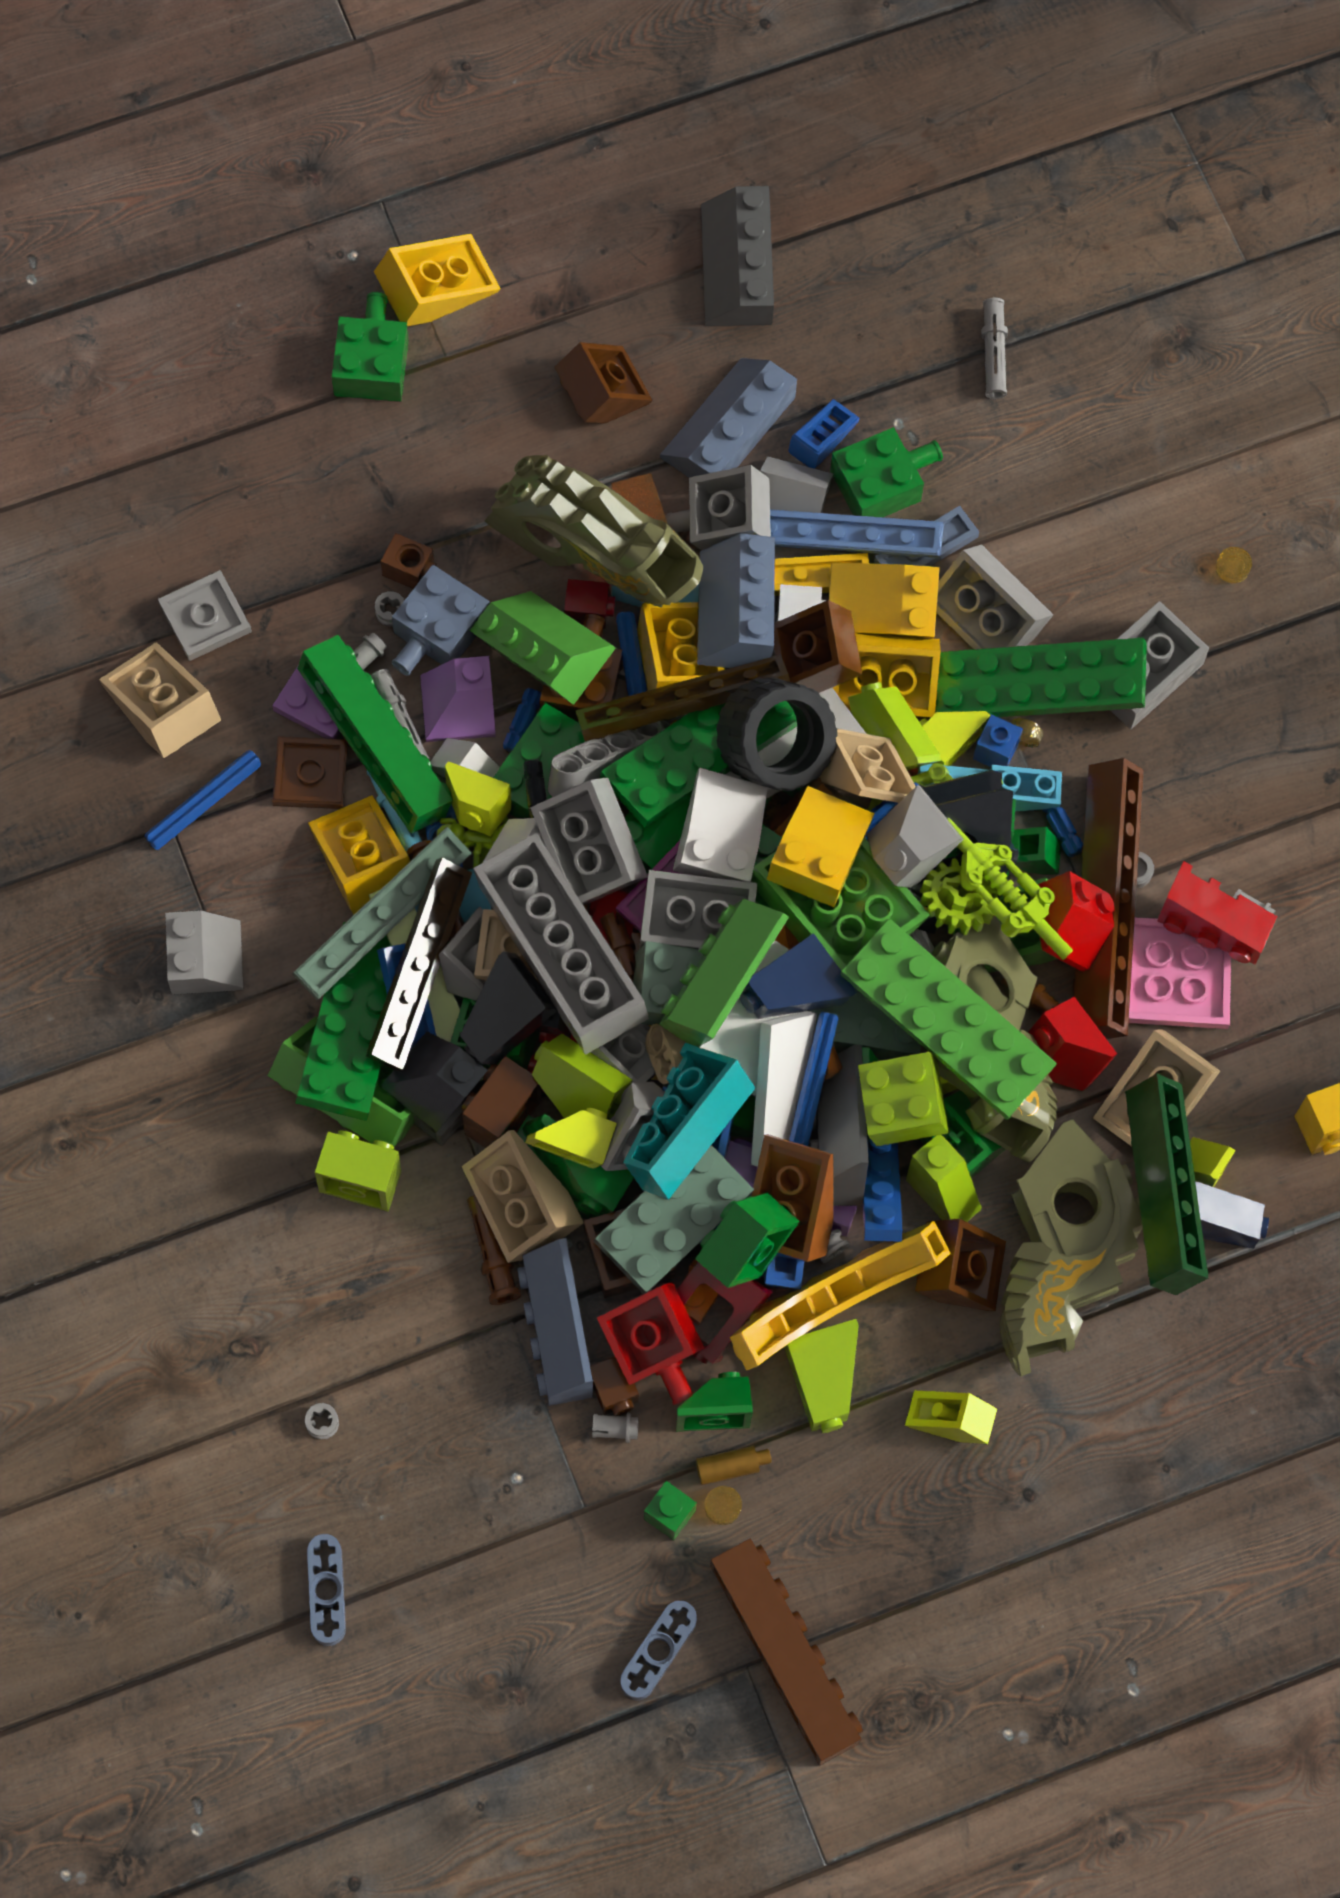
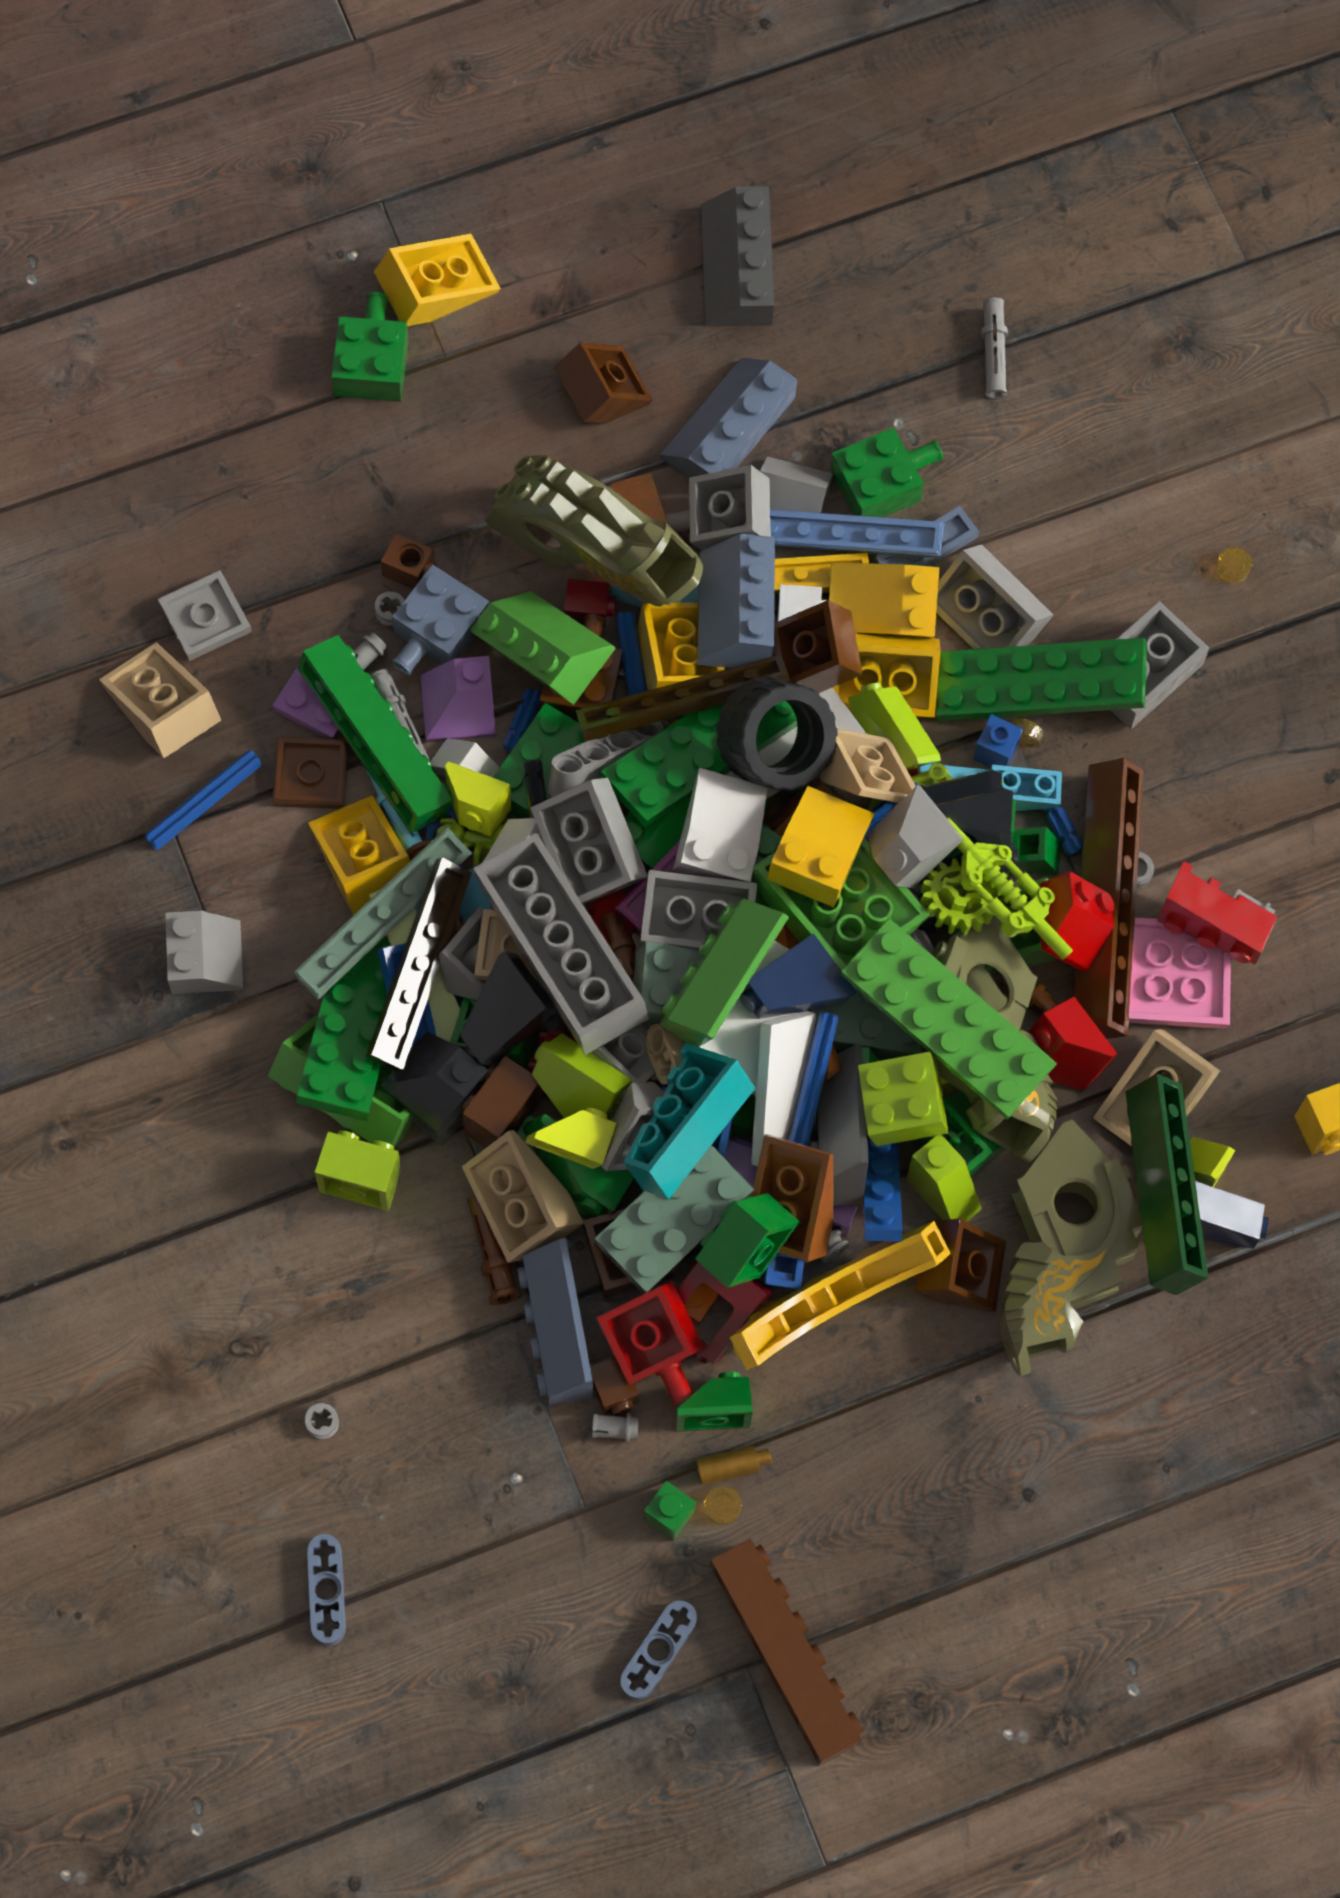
lime slope [784,1319,859,1433] -> none
blue slope [788,399,860,469] -> none
neon yellow slope [905,1390,997,1444] -> none
neon yellow slope [919,711,991,766] -> none

